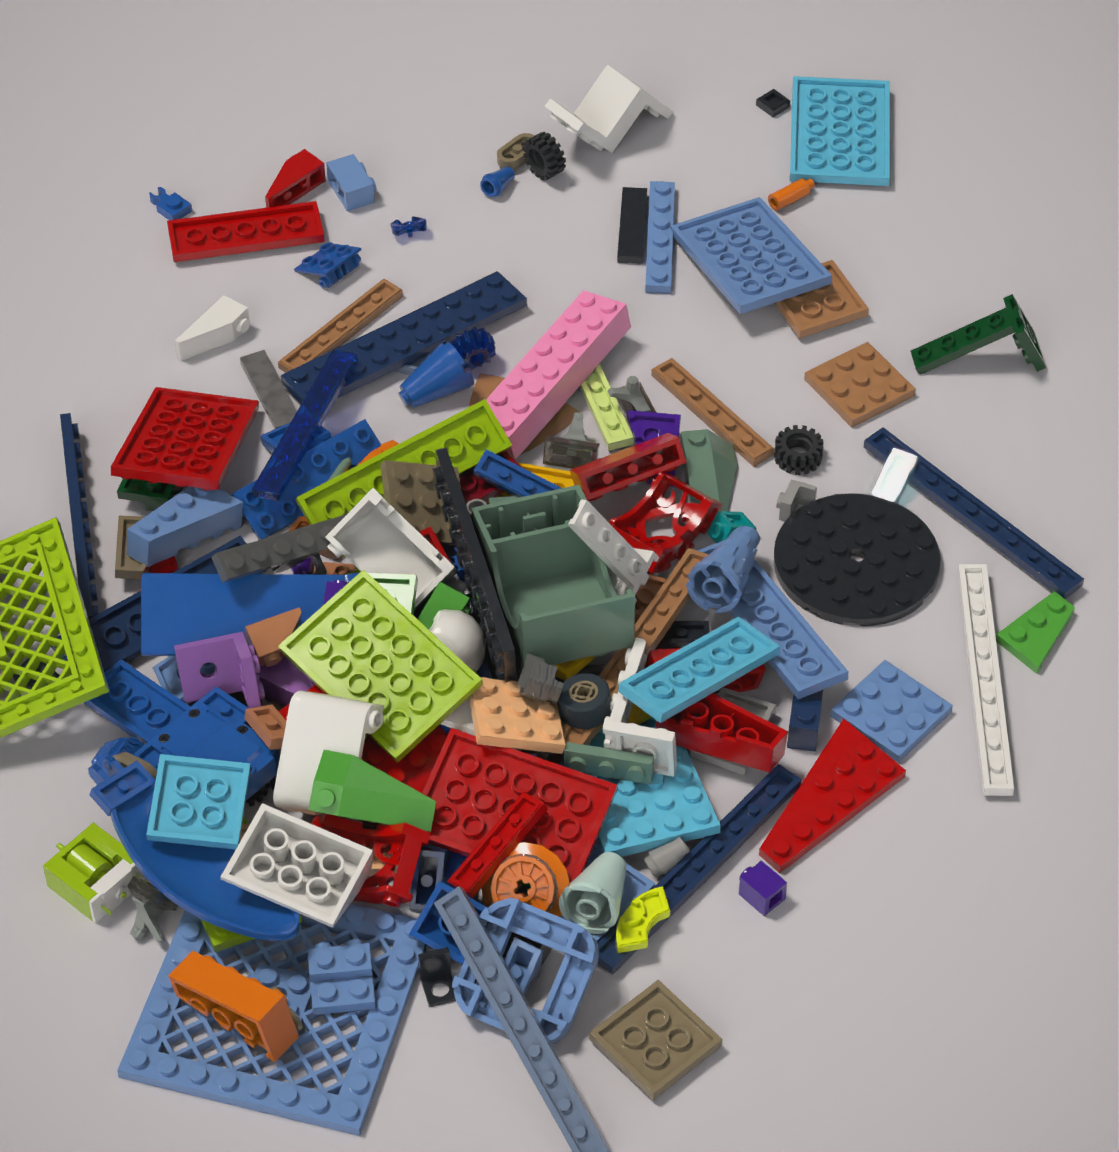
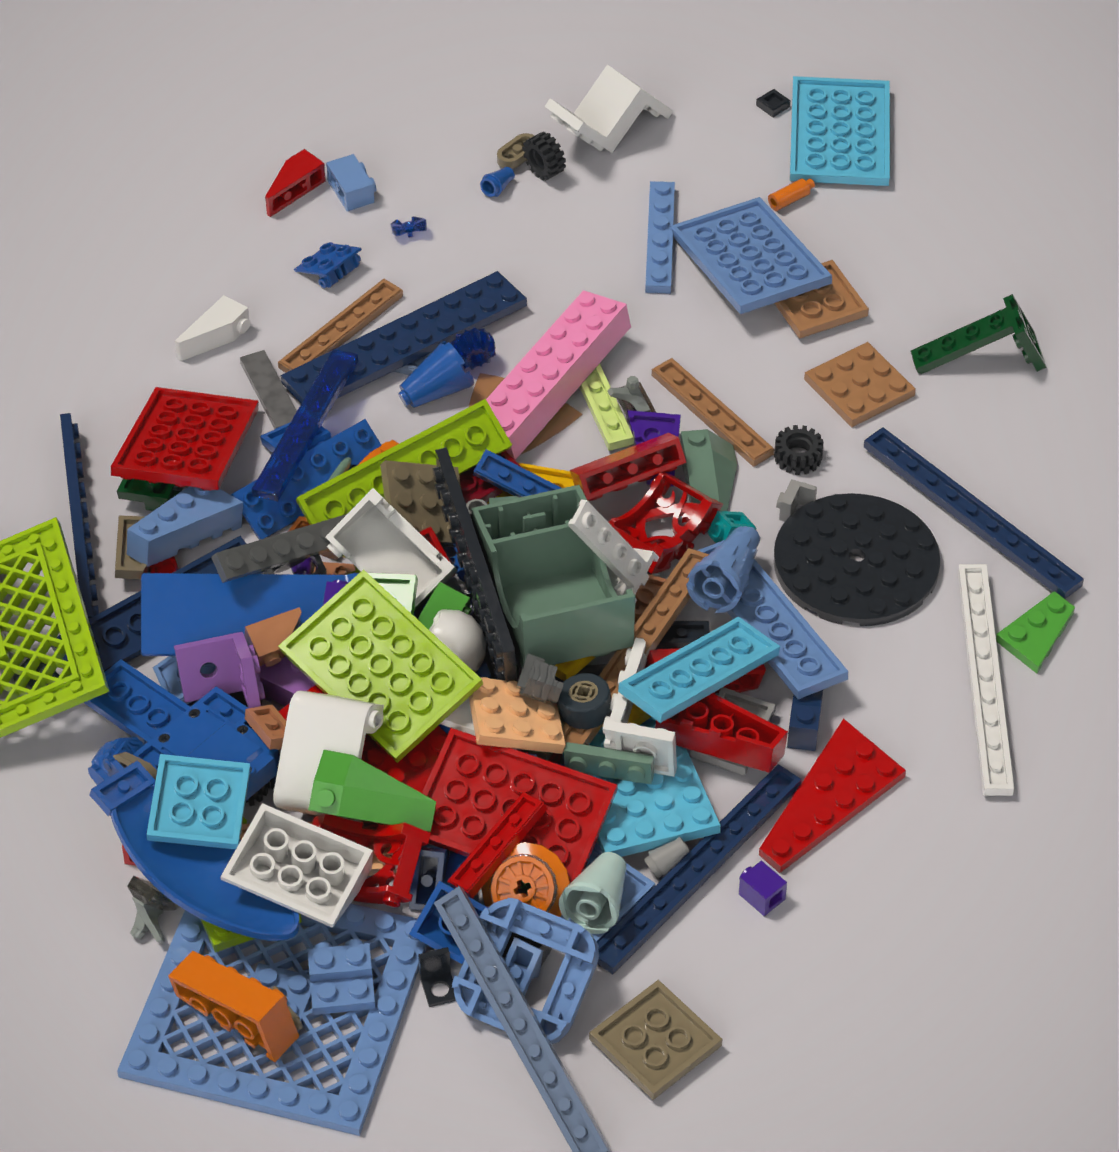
lime piece [43,822,146,924] -> none
blue plate [149,187,192,220] -> none
red plate [167,201,324,262] -> none
clear smoke piece [543,412,600,469] -> none
neon yellow tile [616,886,670,953] -> none
black tile [617,187,647,263] -> none
medium blue plate [830,660,953,763] -> none
clear light blue tile [871,448,919,503] -> none

